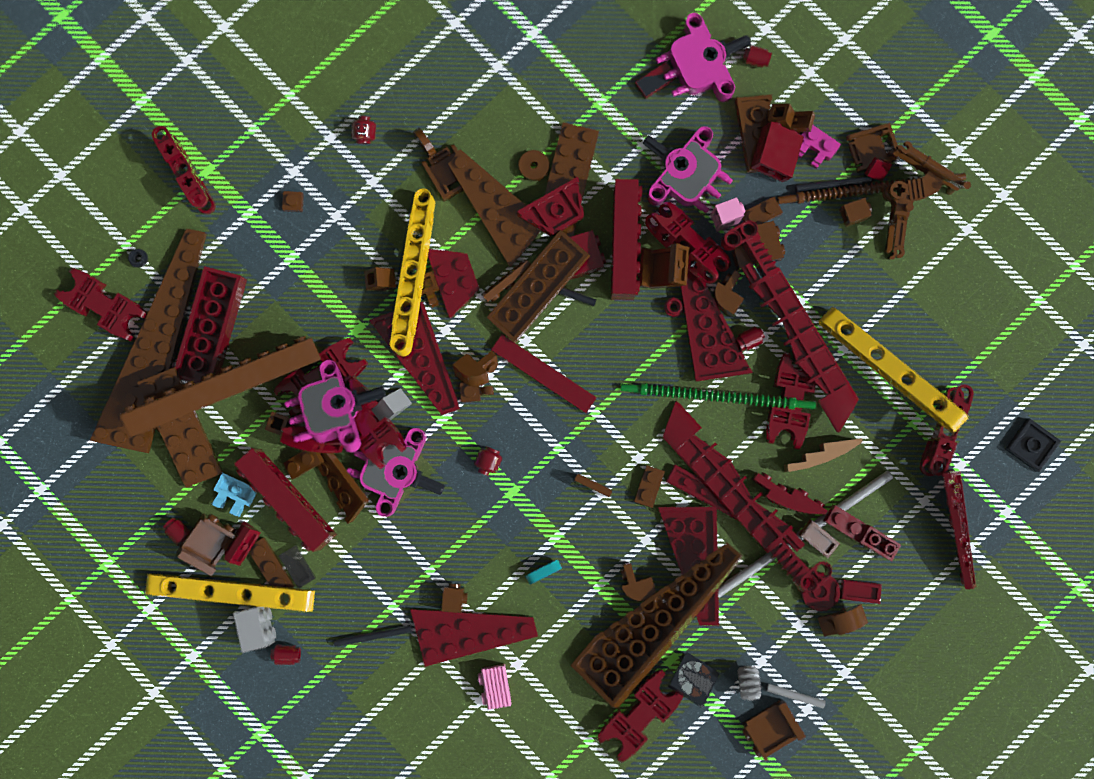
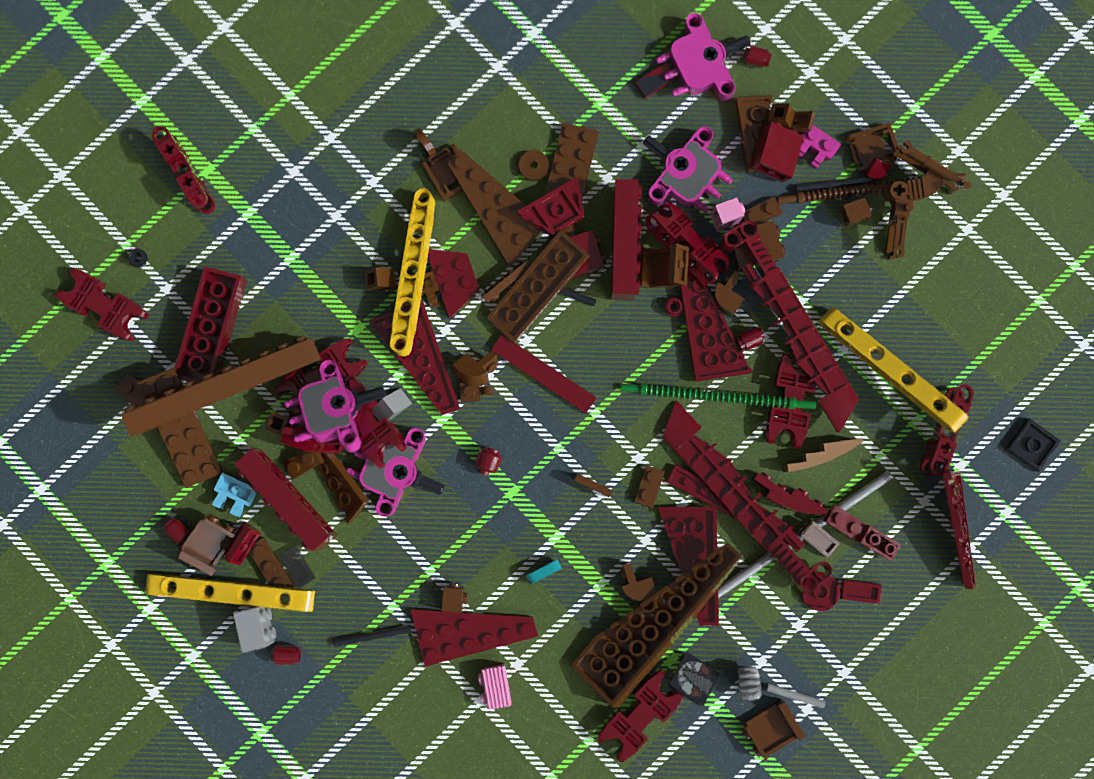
reddish brown wing [90,228,207,454] -> none
reddish brown plate [282,191,304,212] -> none
dark red head [351,116,376,144] -> none
reddish brown brick [818,604,868,637] -> none

